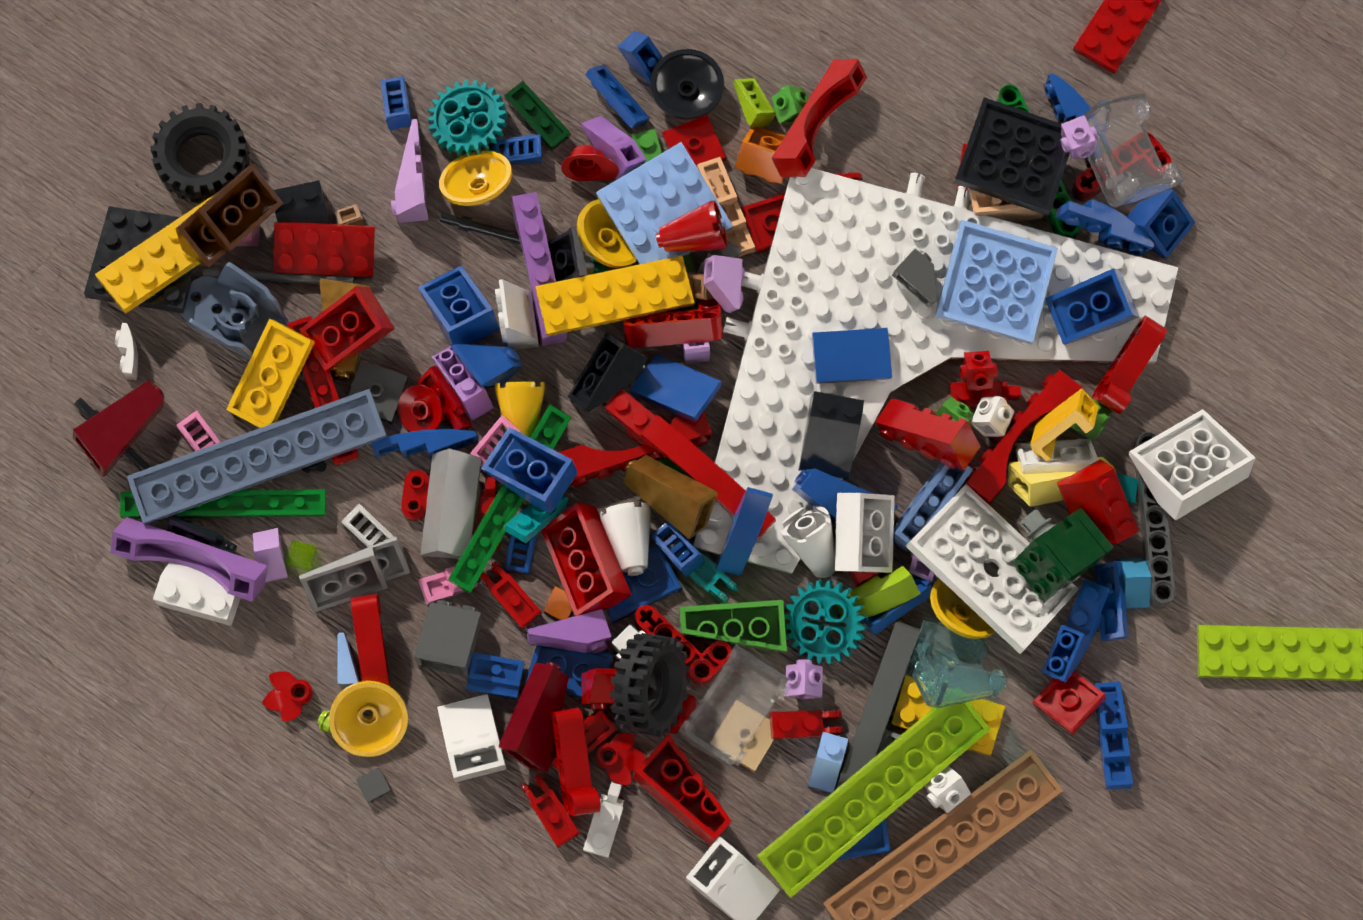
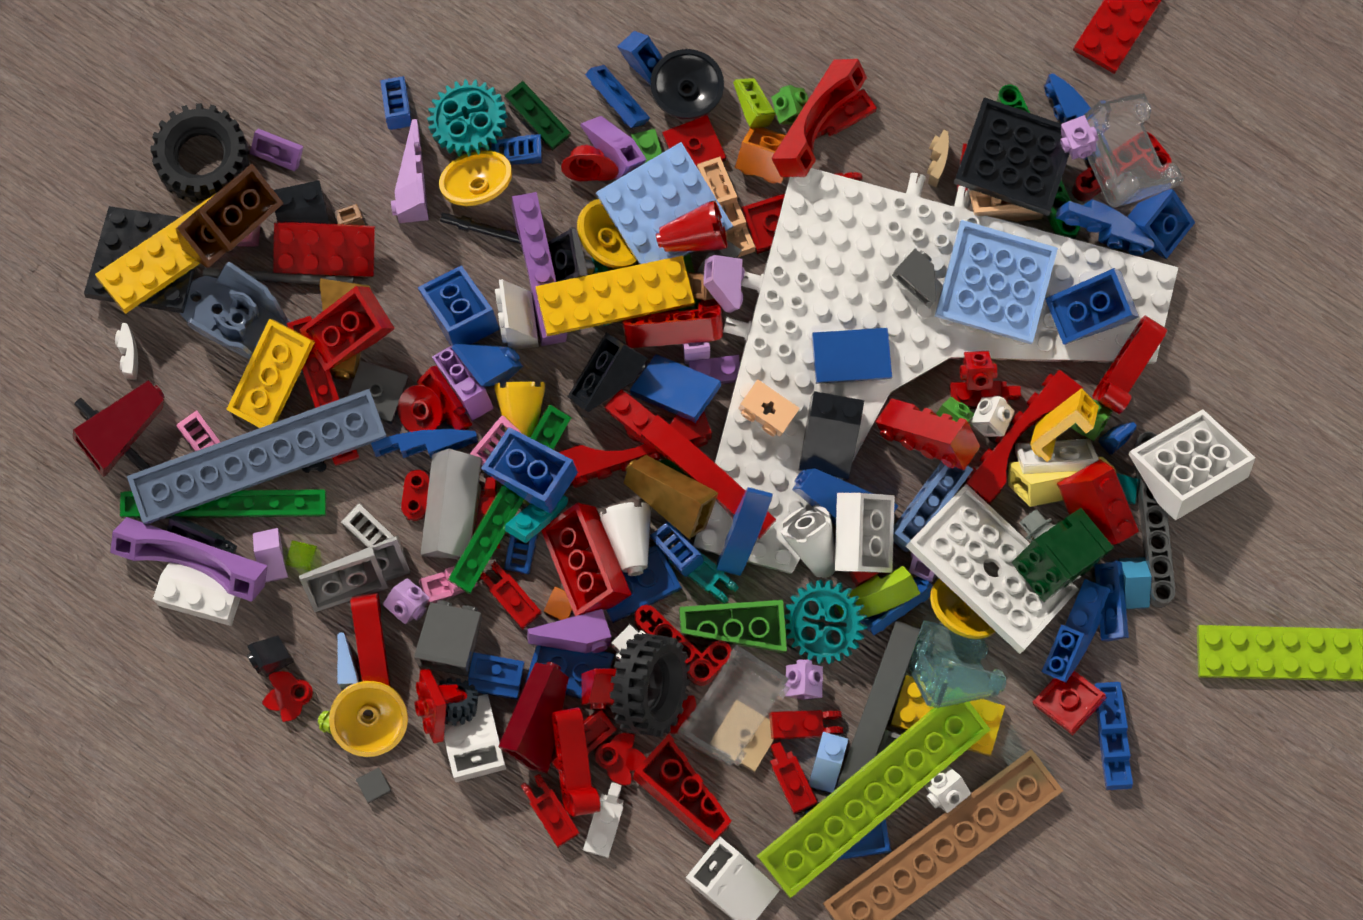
none -> black slope [247,635,293,678]
none -> medium lavender plate [250,129,304,171]
none -> lavender brick [383,578,430,625]
none -> red plate [415,669,478,744]
none -> medium lavender plate [689,355,740,384]
none -> light nougat brick [738,379,800,437]
none -> red hinge [770,741,818,815]
none -> red hinge [815,89,877,139]
none -> tan slope [927,130,949,188]
none -> blue slope [1098,422,1137,454]

